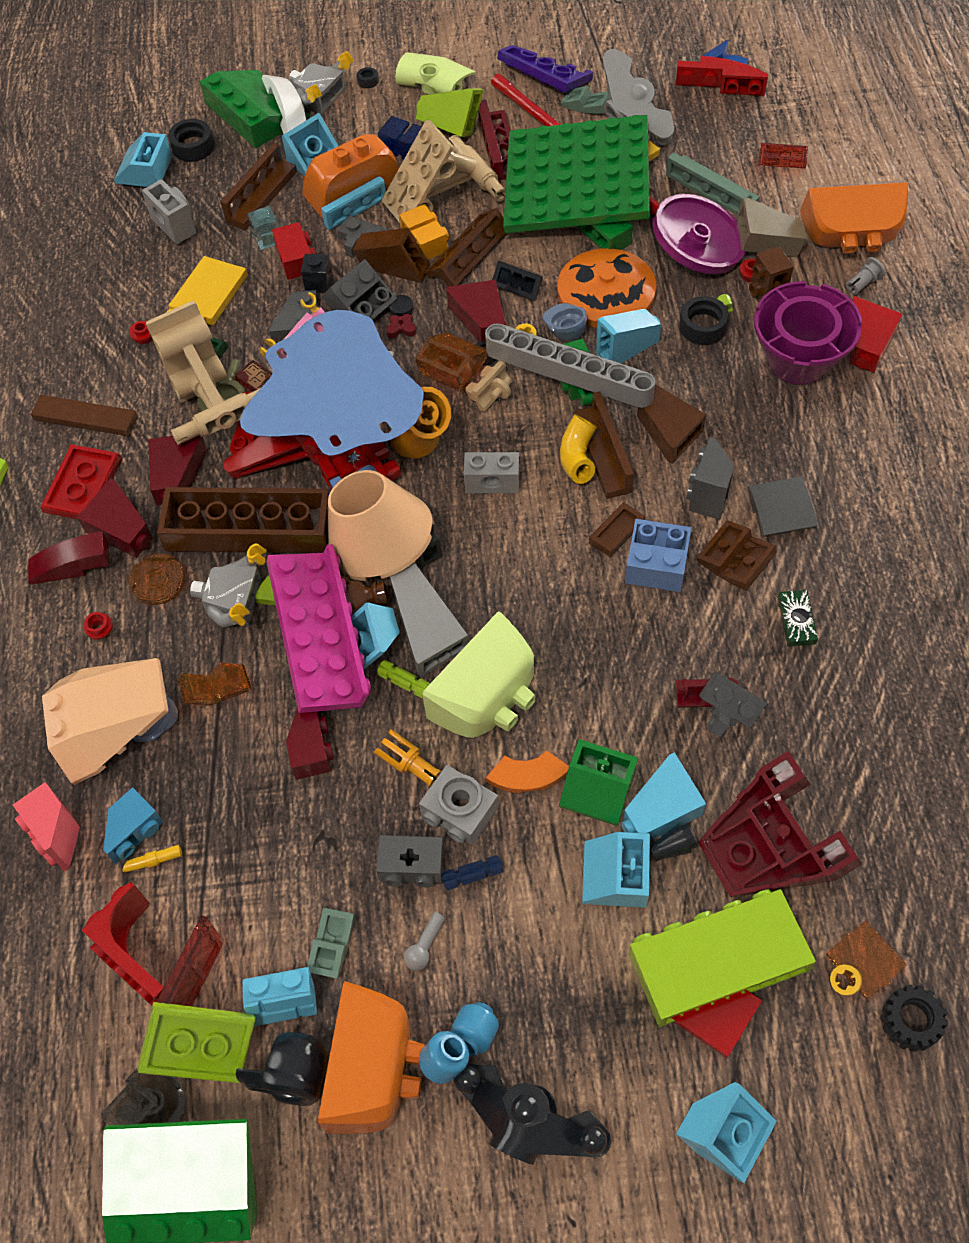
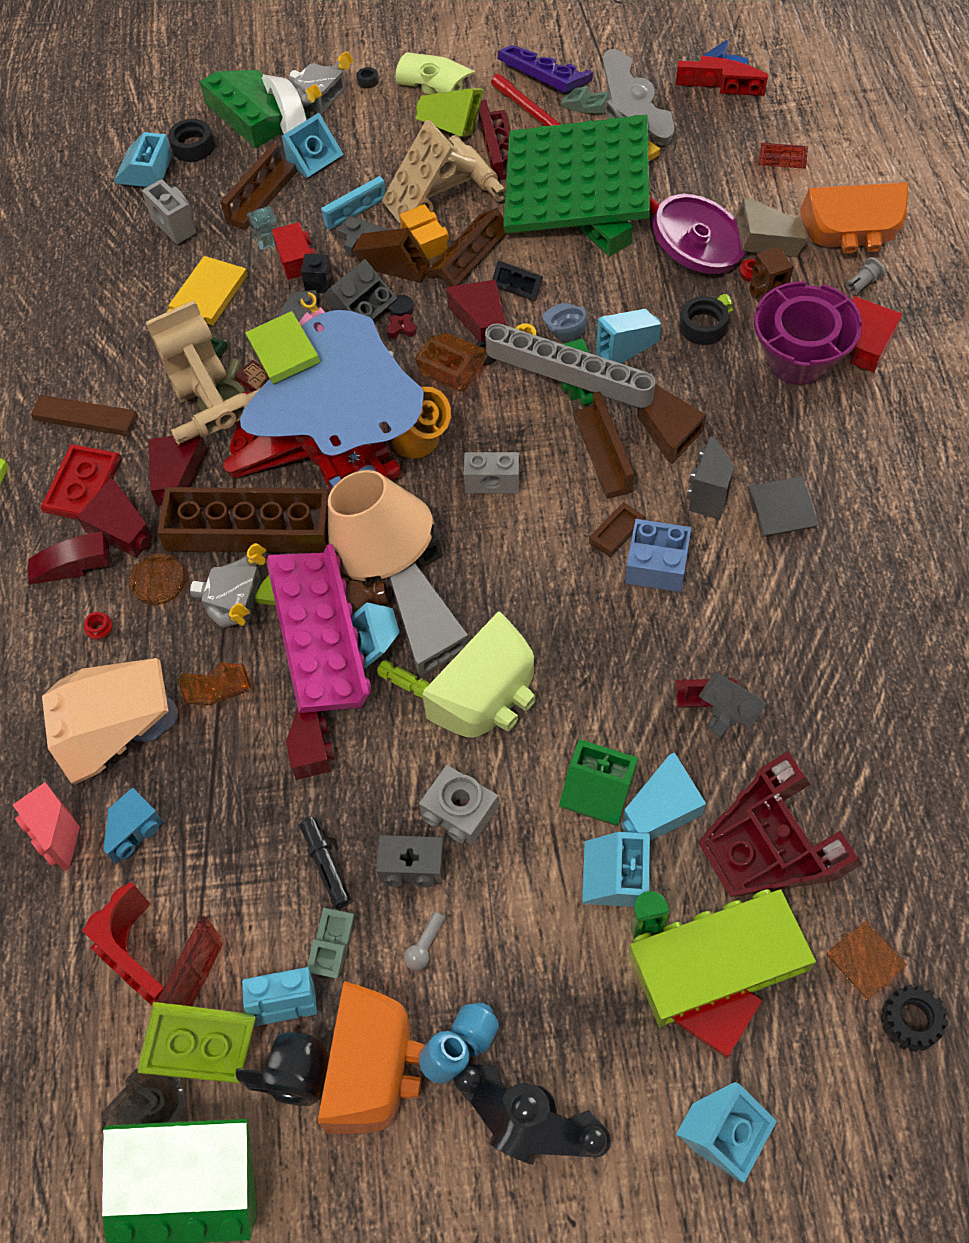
yellow piece [122,845,182,872] -> none
red plate [129,321,152,344] -> none
orange hips [302,134,399,218] -> none
light orange arm [373,729,441,787] -> none
clear blue piece [378,116,422,159] -> none
dark blue axle [442,855,503,890] -> none
tan hips [466,361,512,412] -> none
orange tile [486,751,569,793] -> none
orange dish [557,248,656,328] -> none
yellow cylinder [560,414,597,484] -> none
black cone [650,824,698,862] -> none
sand green fence [666,152,760,214] -> none
reddish brown slope [696,520,777,591] -> none
tile [777,590,818,647] -> none
yellow bush [830,964,862,995] -> none
none -> lime tile [245,311,321,384]
none -> black pin [299,817,353,909]
none -> green brick [630,891,670,938]

